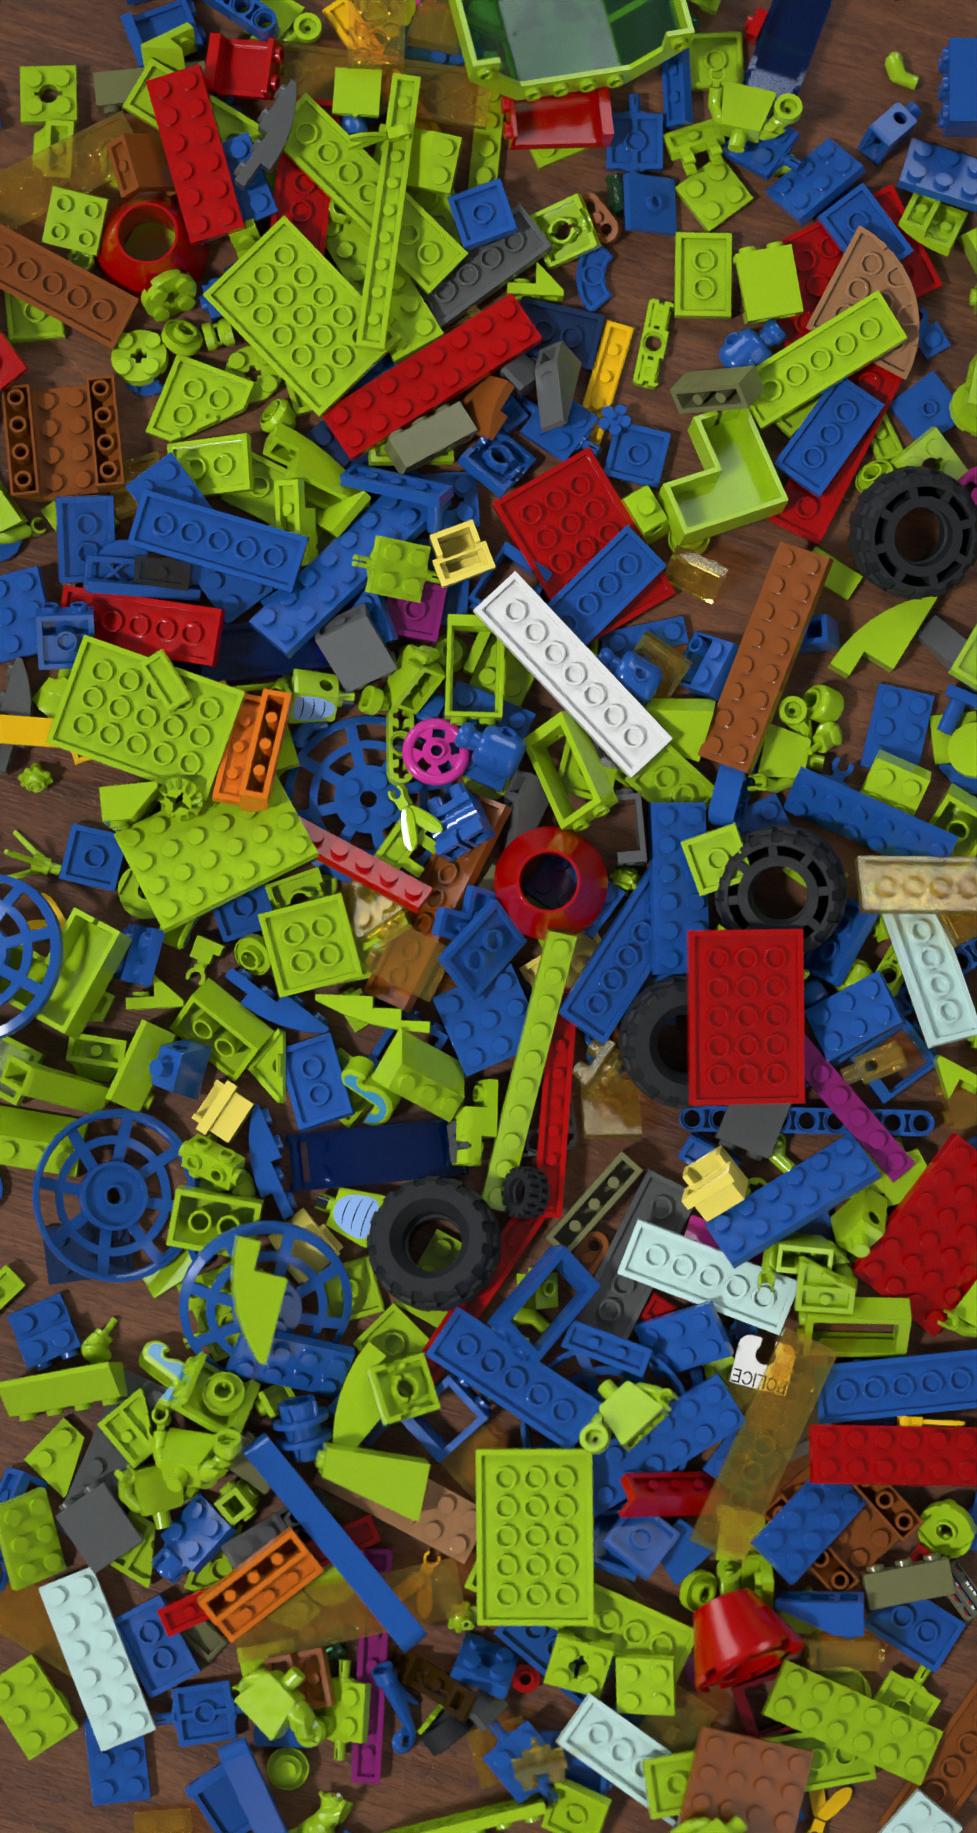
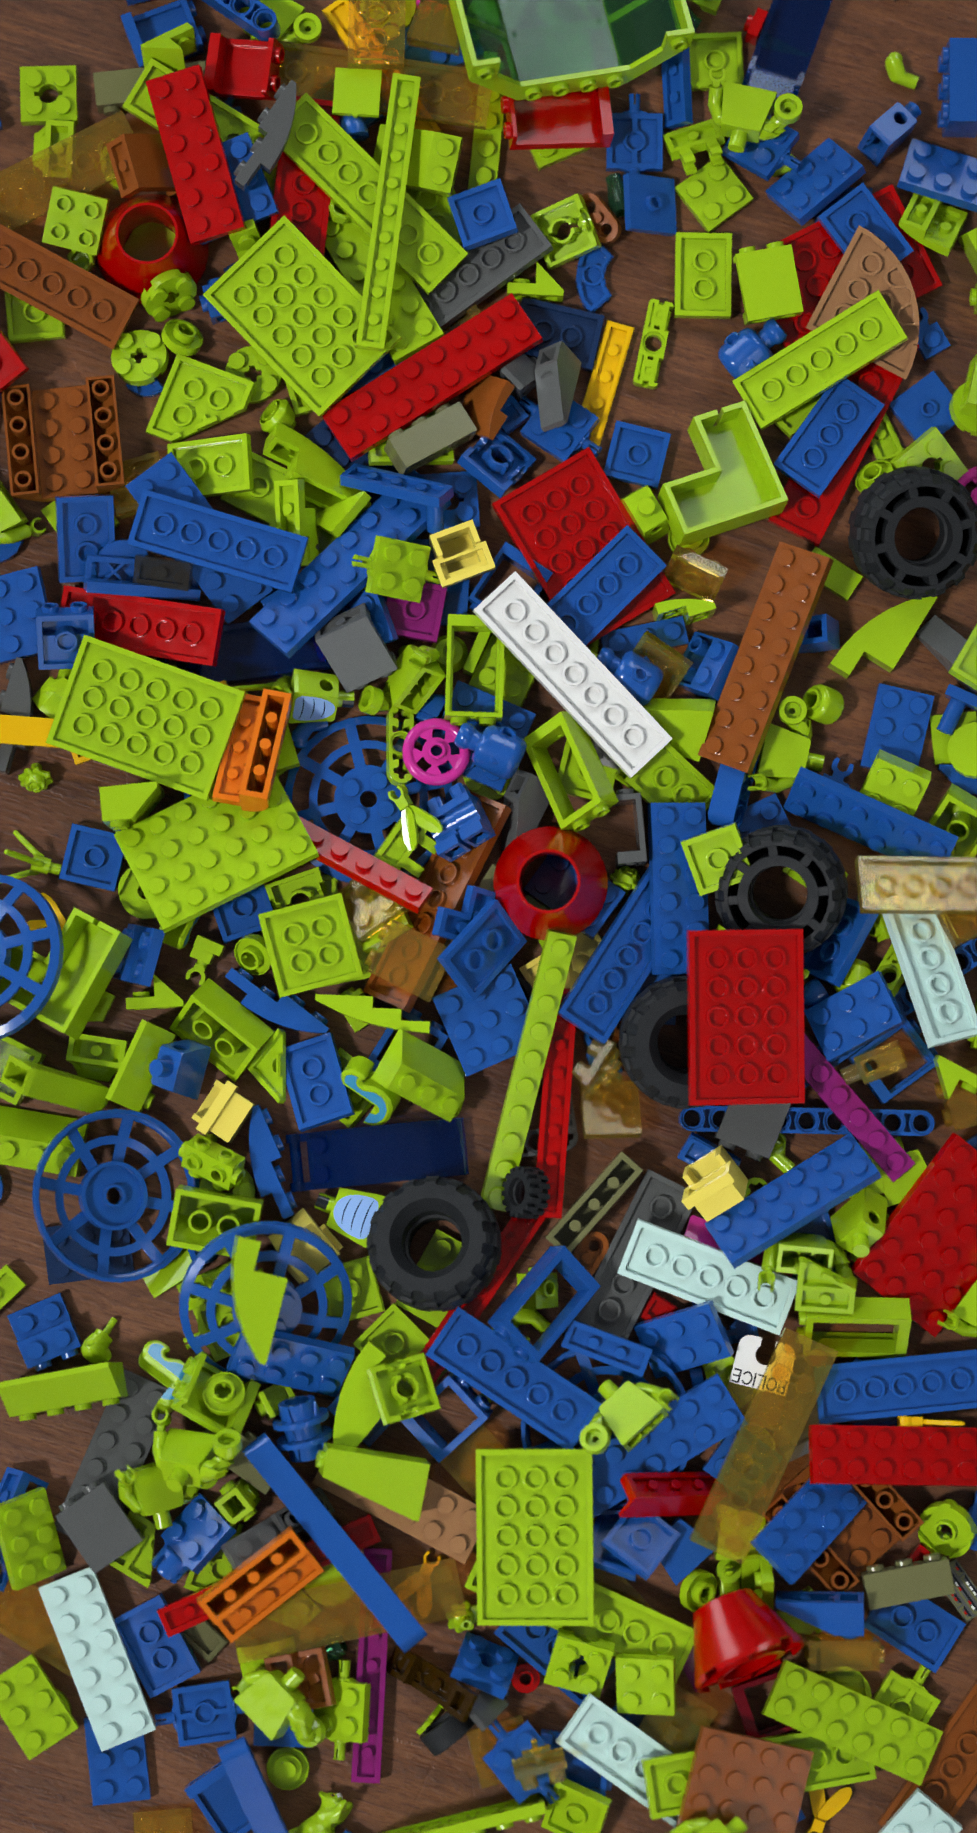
lime wing [24,1417,86,1498] -> none
lime wing [97,1388,154,1468] -> none
lime tile [138,649,194,713] -> none
lime gear [157,777,203,822] -> none
lime wheel [201,318,236,351] -> none
lime piece [347,123,411,150] -> none
blue plant [371,1661,419,1754] -> none
lime plate [447,1079,498,1166] -> none
blue plant [599,405,631,436] -> none
olive brick [670,365,765,414] -> none
lime piece [806,721,843,755] -> none
none -> lime slope [652,599,716,625]

